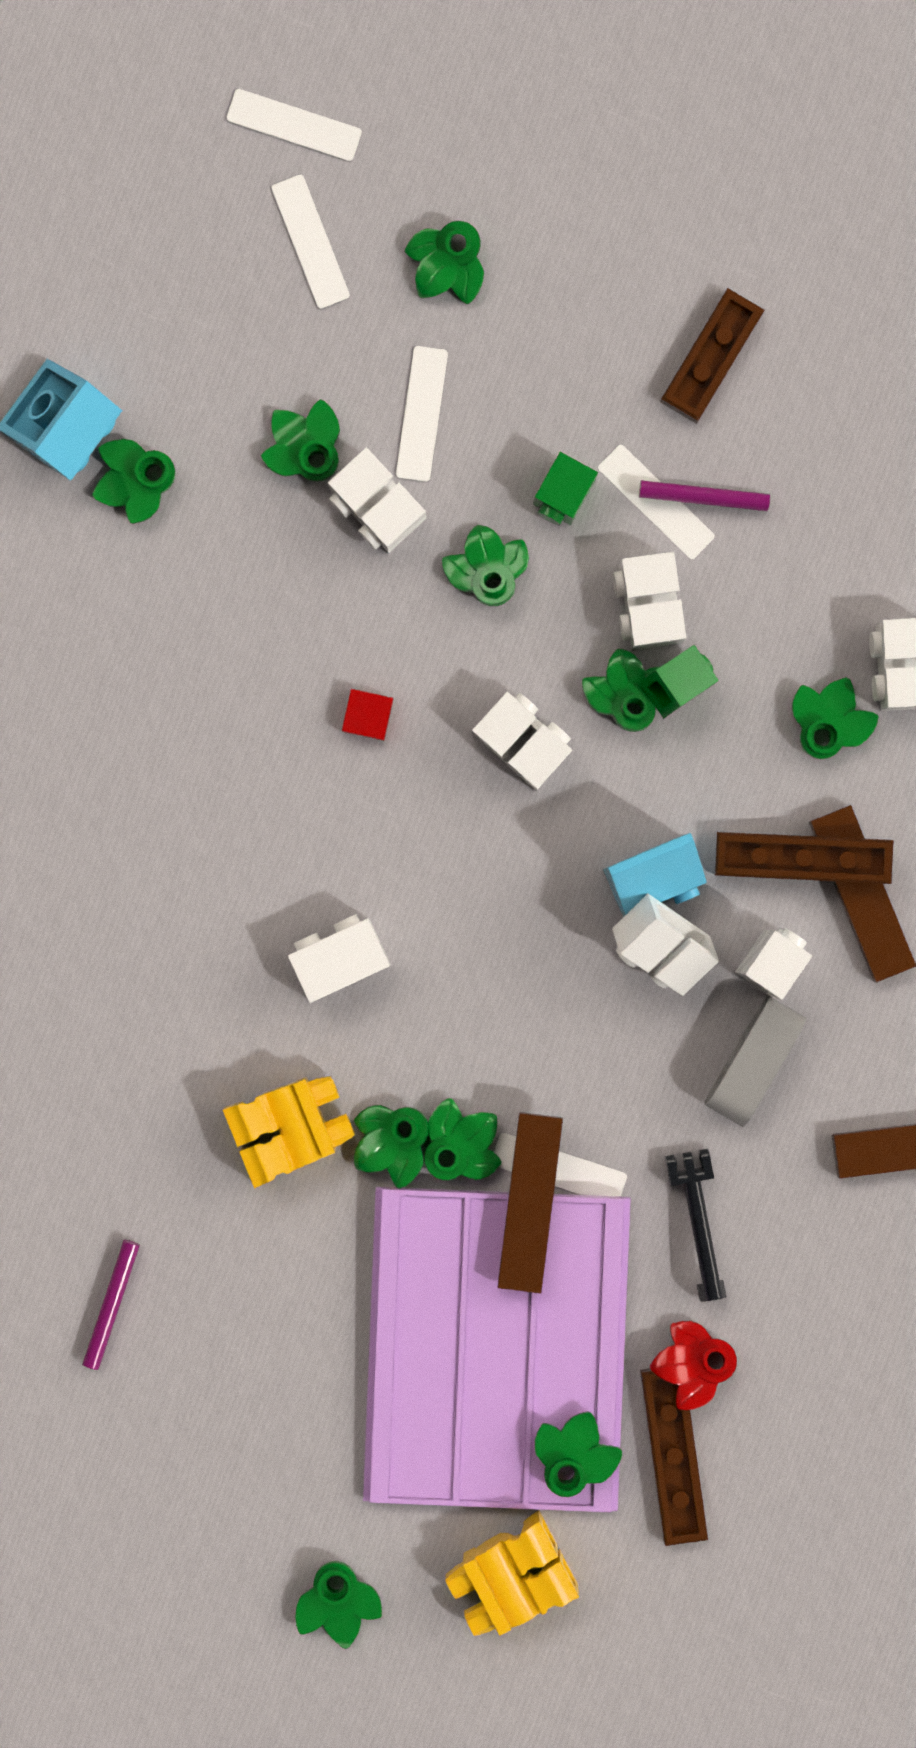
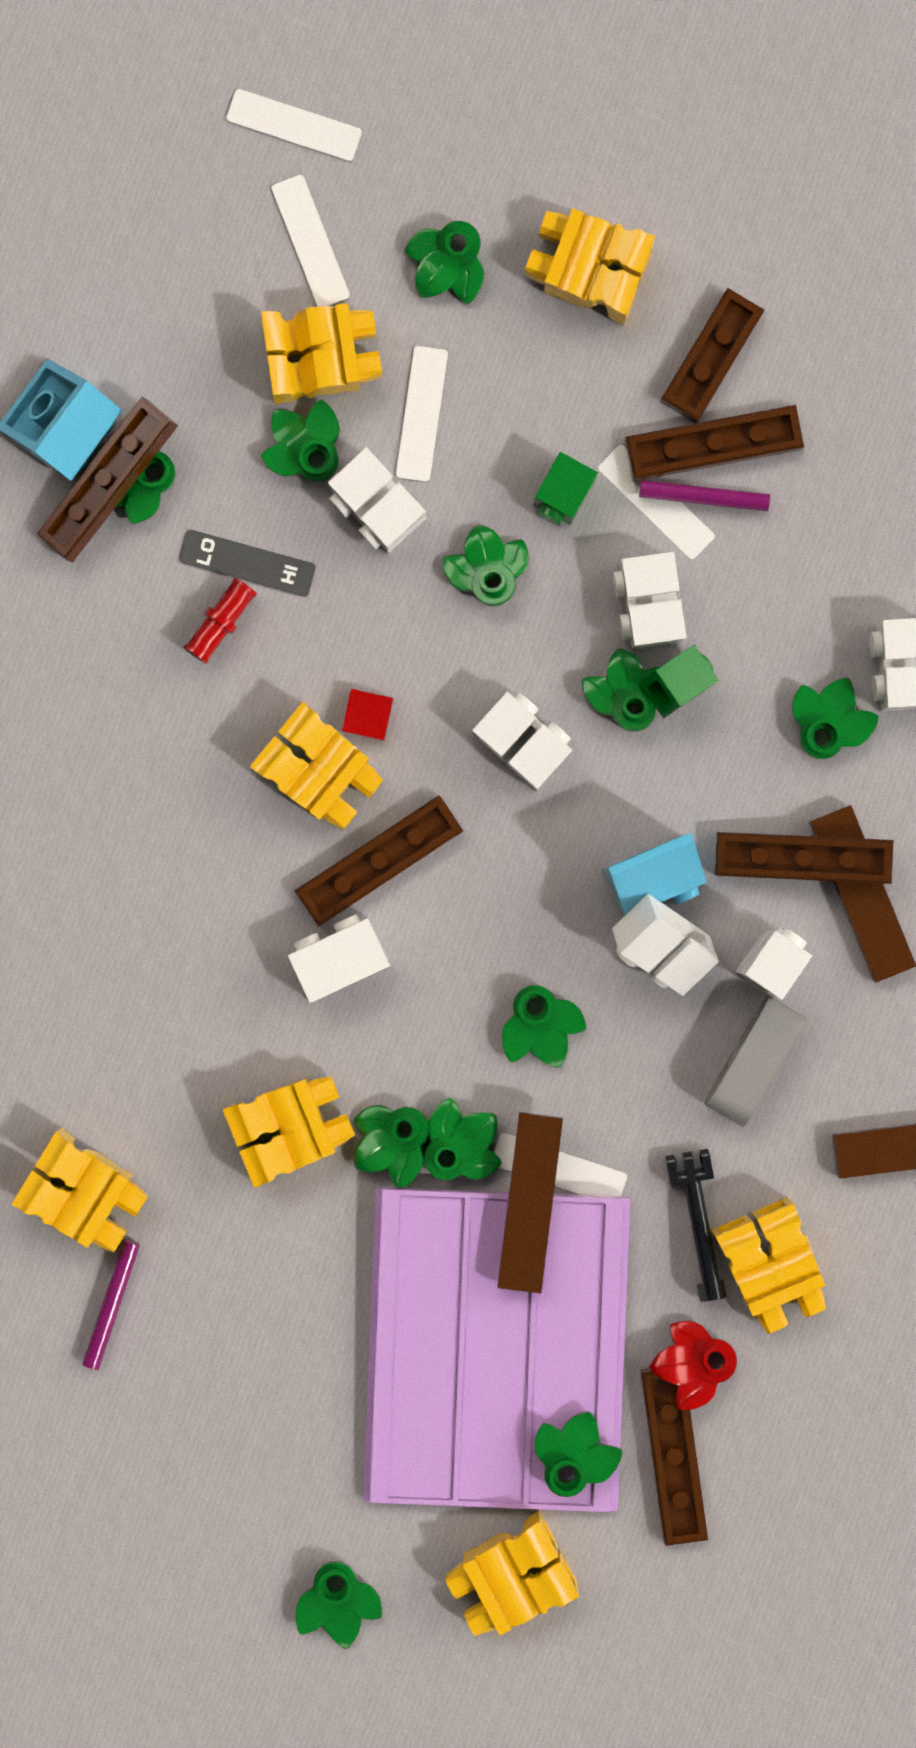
none -> yellow hips [11,1127,149,1252]
none -> reddish brown tile [37,396,178,563]
none -> dark grey sticker [180,530,316,597]
none -> red pin [183,578,257,664]
none -> yellow hips [250,701,383,830]
none -> yellow hips [261,303,382,405]
none -> reddish brown tile [295,795,463,927]
none -> green plate [502,985,587,1068]
none -> yellow hips [525,208,655,326]
none -> reddish brown tile [625,405,804,482]
none -> yellow hips [711,1197,826,1334]

